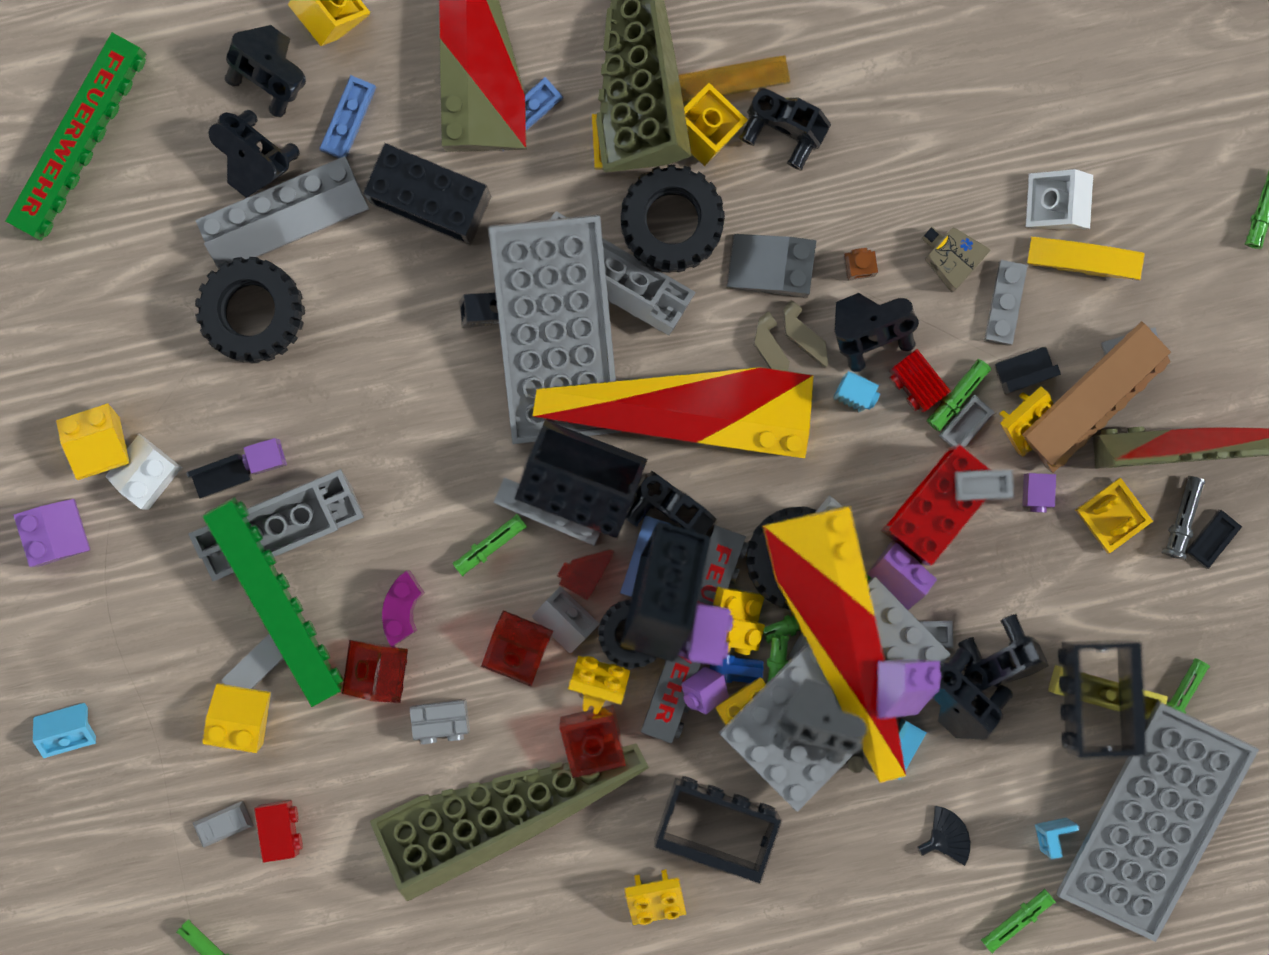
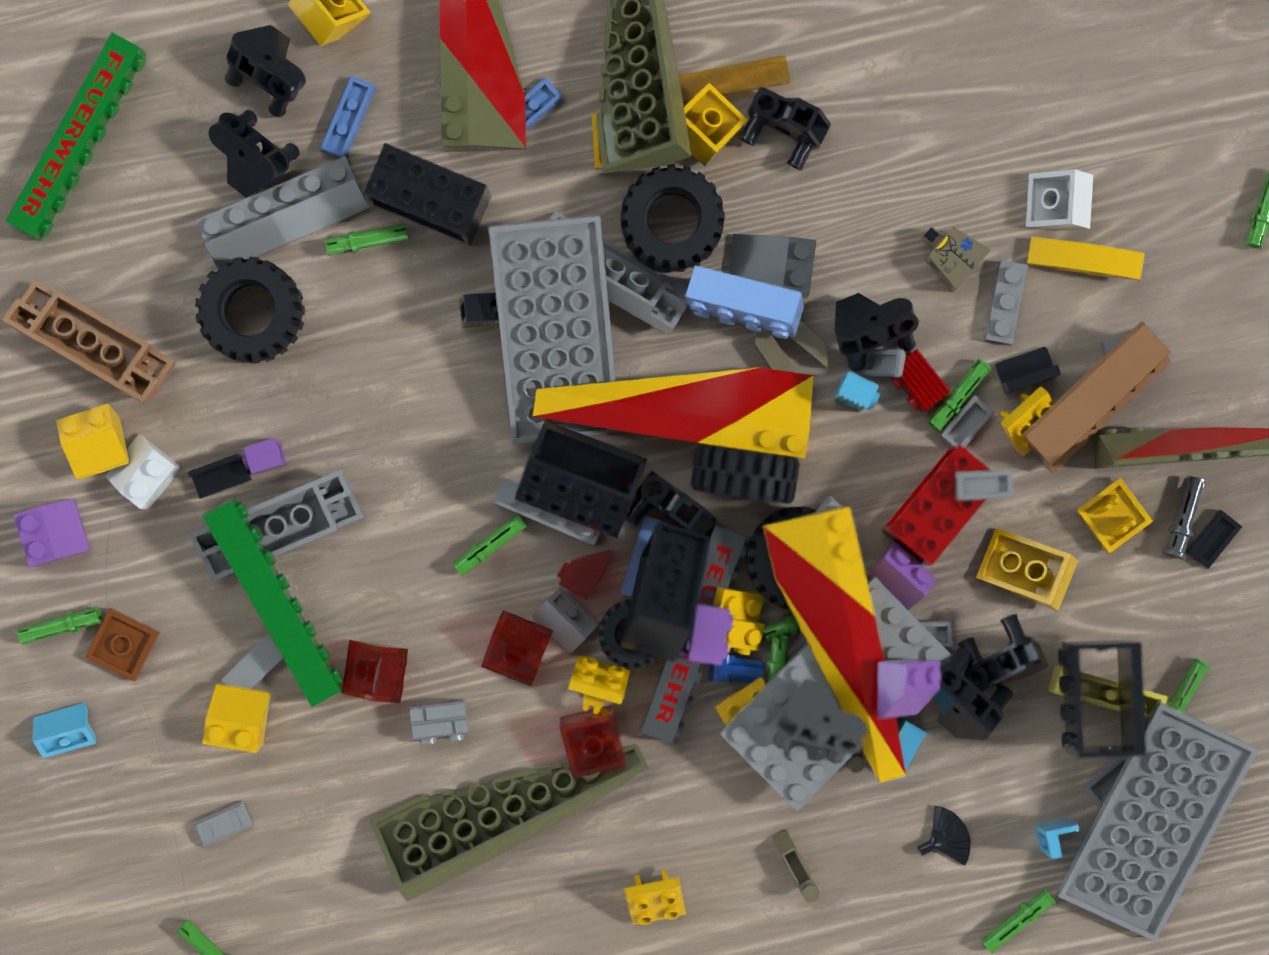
red brick [254,800,303,863] -> none
magenta brick [382,570,425,647] -> none
black hose [654,776,782,884] -> none
medium lavender brick [681,667,729,714] -> none
dark orange brick [844,248,878,281] -> none
medium lavender brick [1022,473,1056,513] -> none
none -> medium nougat slope [2,280,175,404]
none -> bright green pin [17,606,102,645]
none -> dark orange tile [85,608,160,681]
none -> bright green pin [325,223,409,256]
none -> light blue brick [685,266,804,339]
none -> black tyre [690,443,800,504]
none -> dark tan piece [772,830,819,902]
none -> light grey tile [862,349,906,377]
none -> yellow slope [976,528,1078,611]
none -> light grey tile [1082,757,1128,808]

